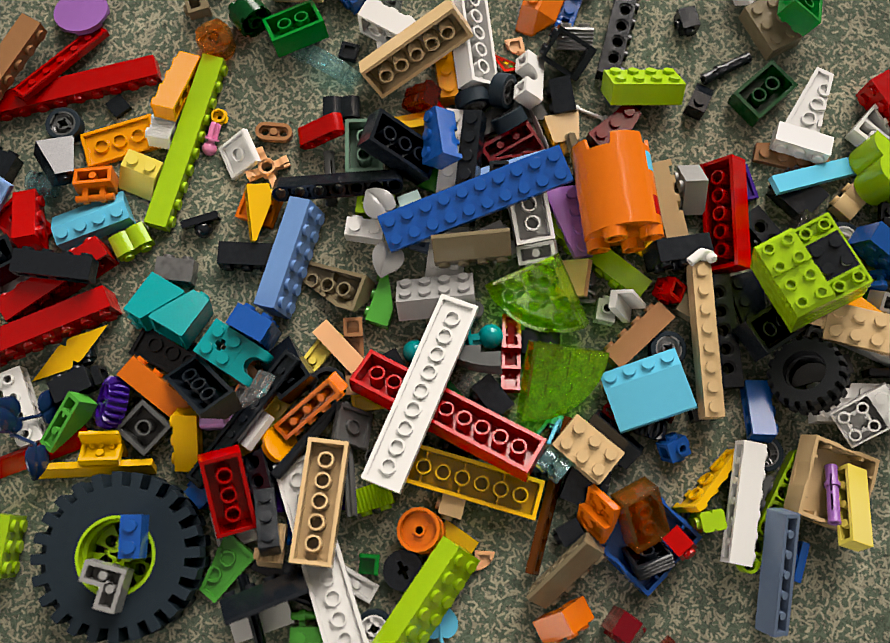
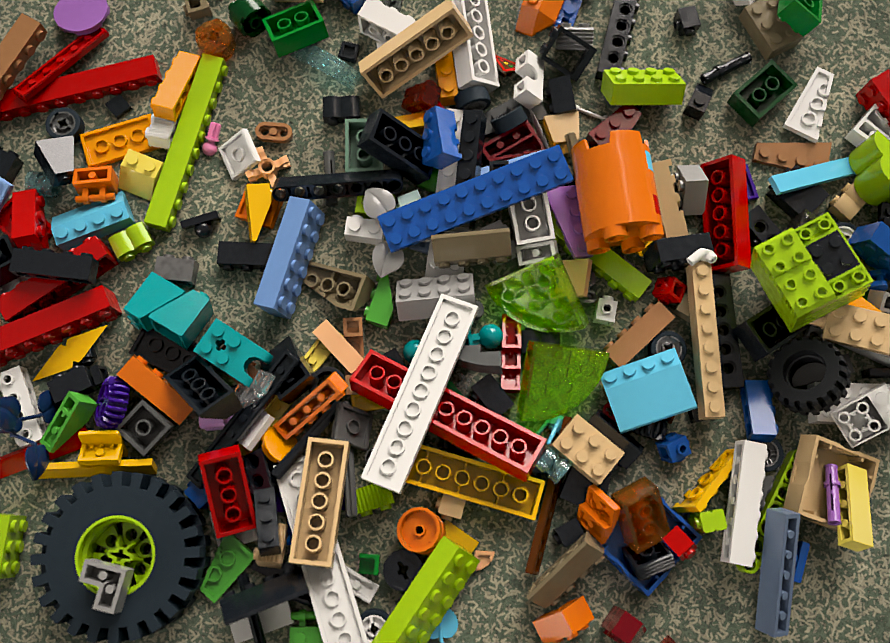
blue brick [118,515,149,559] -> none
yellow brick [169,408,203,472] -> none
yellow plate [211,108,229,126] -> none
blue brick [226,302,282,352] -> none
red beam [297,112,345,150] -> none
black wheel [488,72,517,110] -> none
light nougat tile [504,37,526,56] -> none
white panel [608,289,646,323] -> none
black wing [730,270,766,324] -> none
white brick [769,121,834,164] -> none

